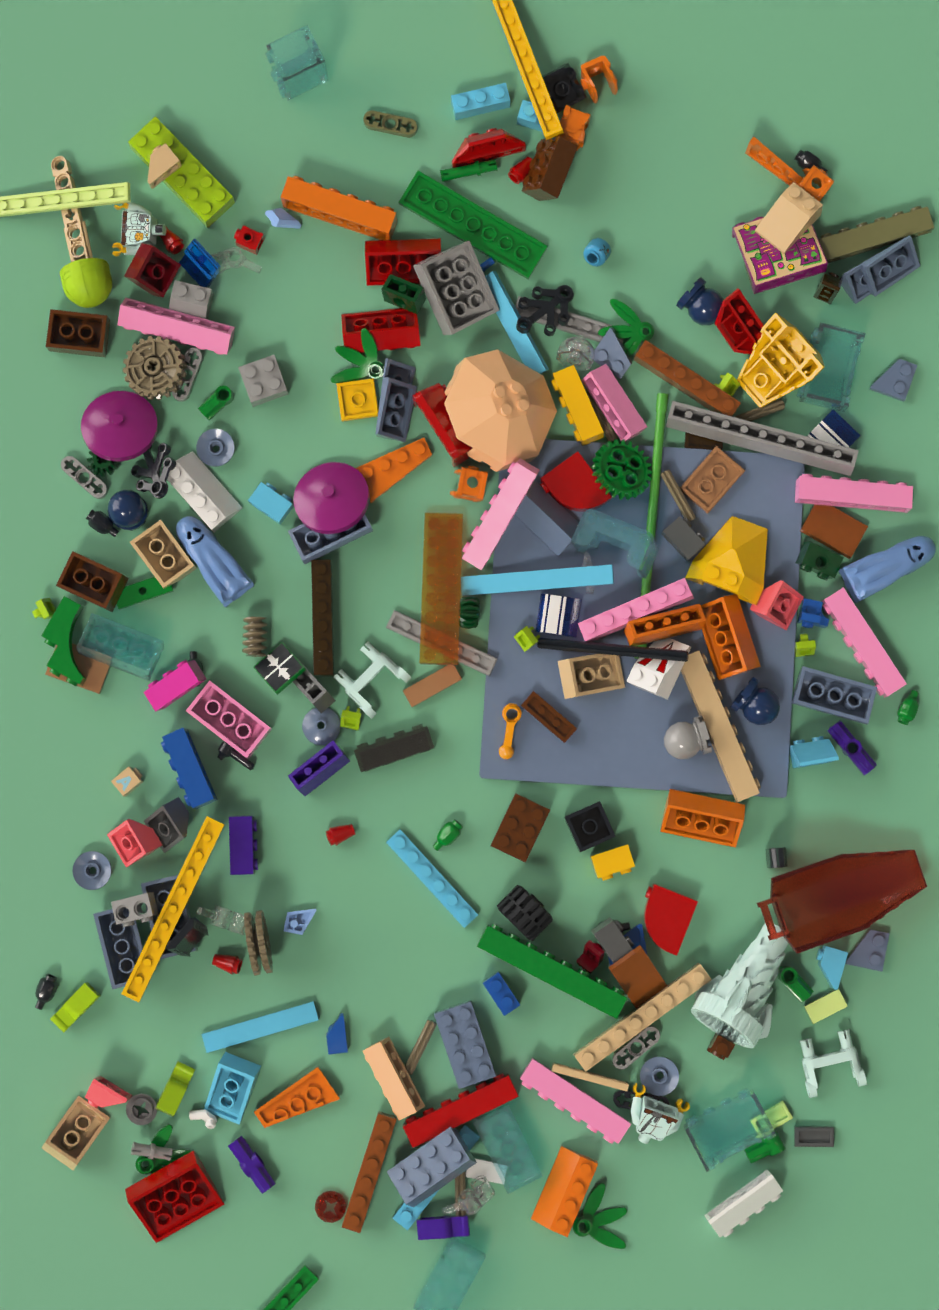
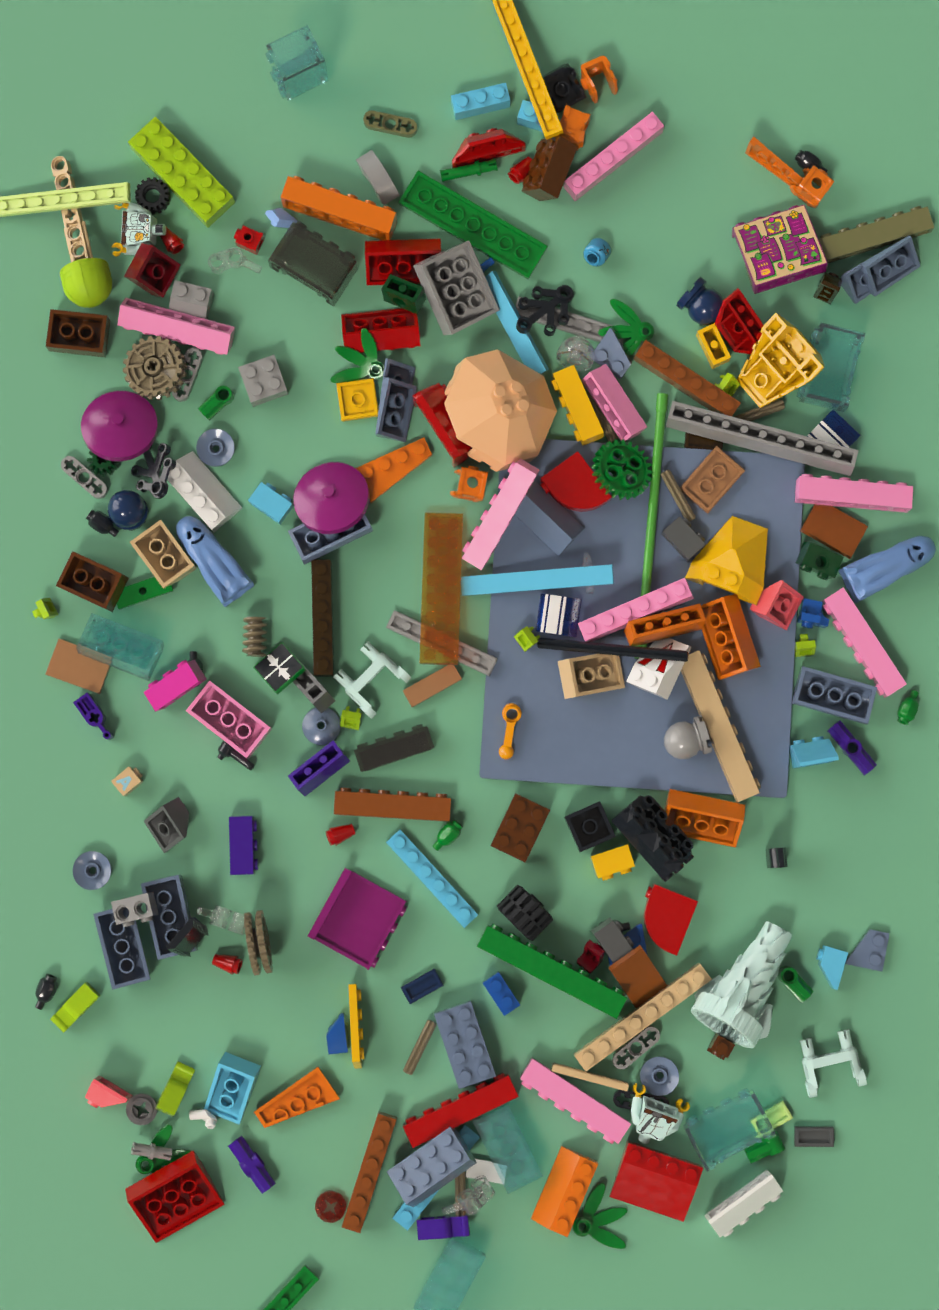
green arch [41,596,86,686] -> none
tan slope [41,1096,110,1170] -> none
coral slope [107,819,162,868] -> none
yellow plate [121,816,225,1002] -> none
tan slope [148,143,182,189] -> none
blue brick [161,728,218,809] -> none
clear blue slope [179,239,221,288] -> none
medium azure tile [201,1001,319,1053] -> none
light blue piece [283,909,317,935] -> none
light nougat brick [363,1037,425,1120] -> none
dark green gear [458,596,480,629] -> none
reddish brown plate [521,691,577,744] -> none
clear light blue windscreen [571,509,658,579] -> none
dark blue tile [730,677,780,725] -> none
tan slope [755,182,823,254] -> none
clear red windscreen [757,850,927,954] -> none
yellowish green tile [804,989,848,1024] -> none
sand blue wing [869,359,917,402] -> none
none -> dark purple piece [73,693,114,740]
none -> black tyre [135,177,171,214]
none -> clear smoke windscreen [268,221,358,307]
none -> magenta panel [308,868,408,970]
none -> dark orange brick [334,788,451,822]
none -> yellow wing [348,984,364,1069]
none -> light grey brick [356,150,400,205]
none -> dark blue tile [400,968,444,1004]
none -> bright pink brick [563,111,664,201]
none -> red slope [609,1140,703,1222]
none -> black brick [611,795,694,882]
none -> yellow brick [696,323,731,369]

